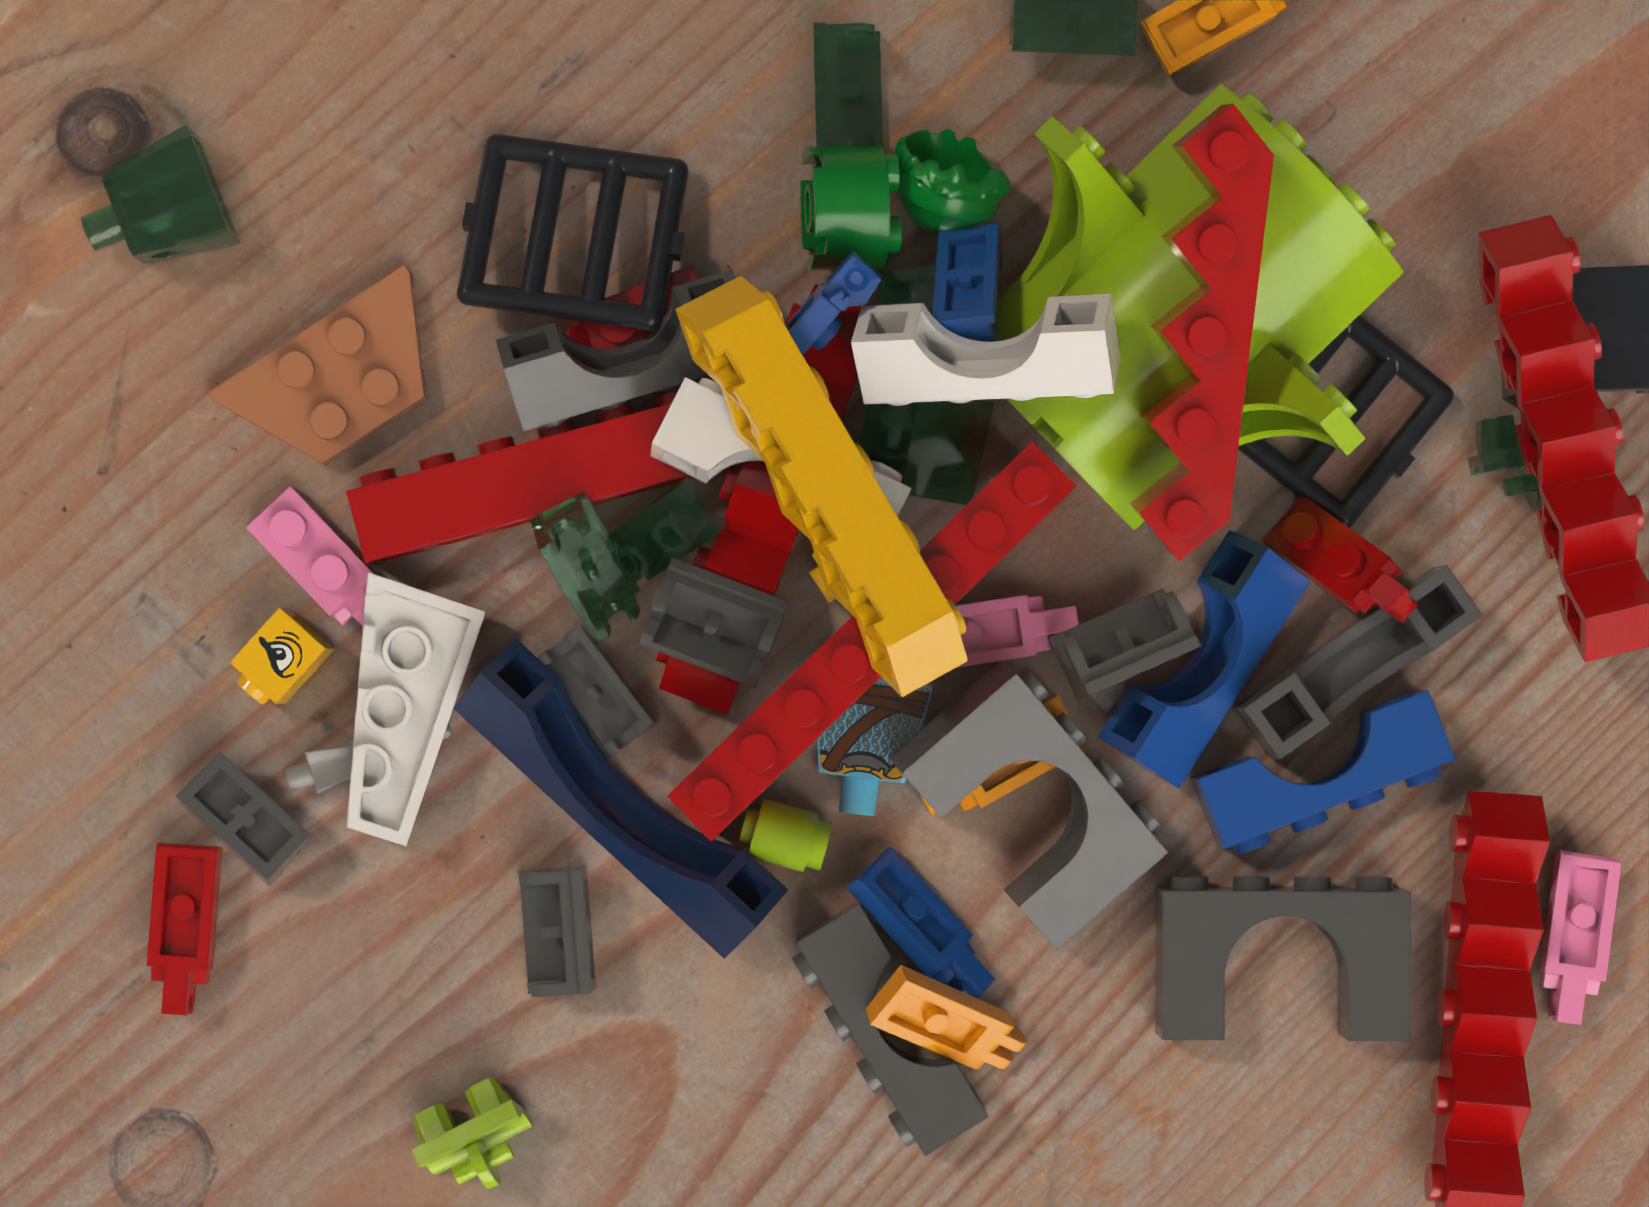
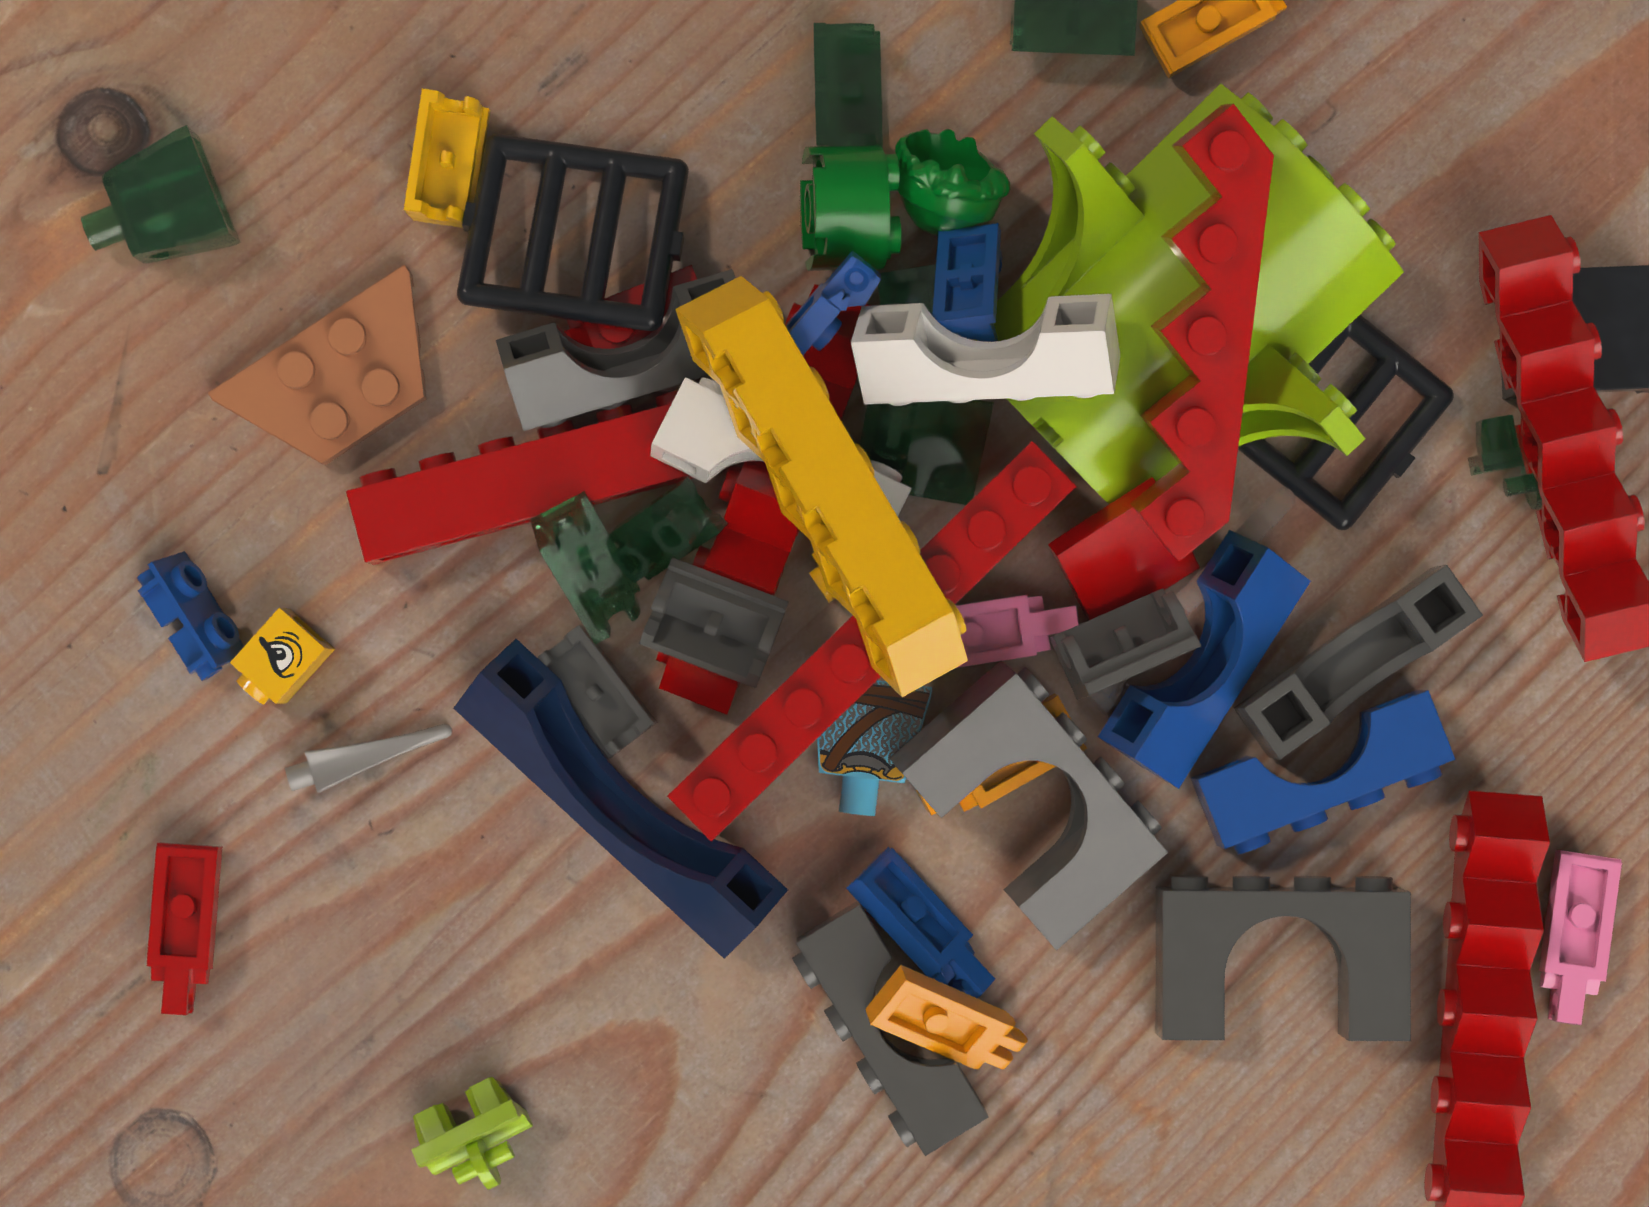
dark grey hinge [176,751,311,887] -> none
bright pink hinge [246,486,377,626] -> none
white wing [346,572,486,846] -> none
dark grey hinge [518,866,596,997] -> none
lime brick [739,798,833,873] -> none
red hinge [1262,497,1418,623] -> none
none -> blue hinge [137,551,244,681]
none -> yellow hinge [404,88,490,228]
none -> red tile [1048,477,1200,621]

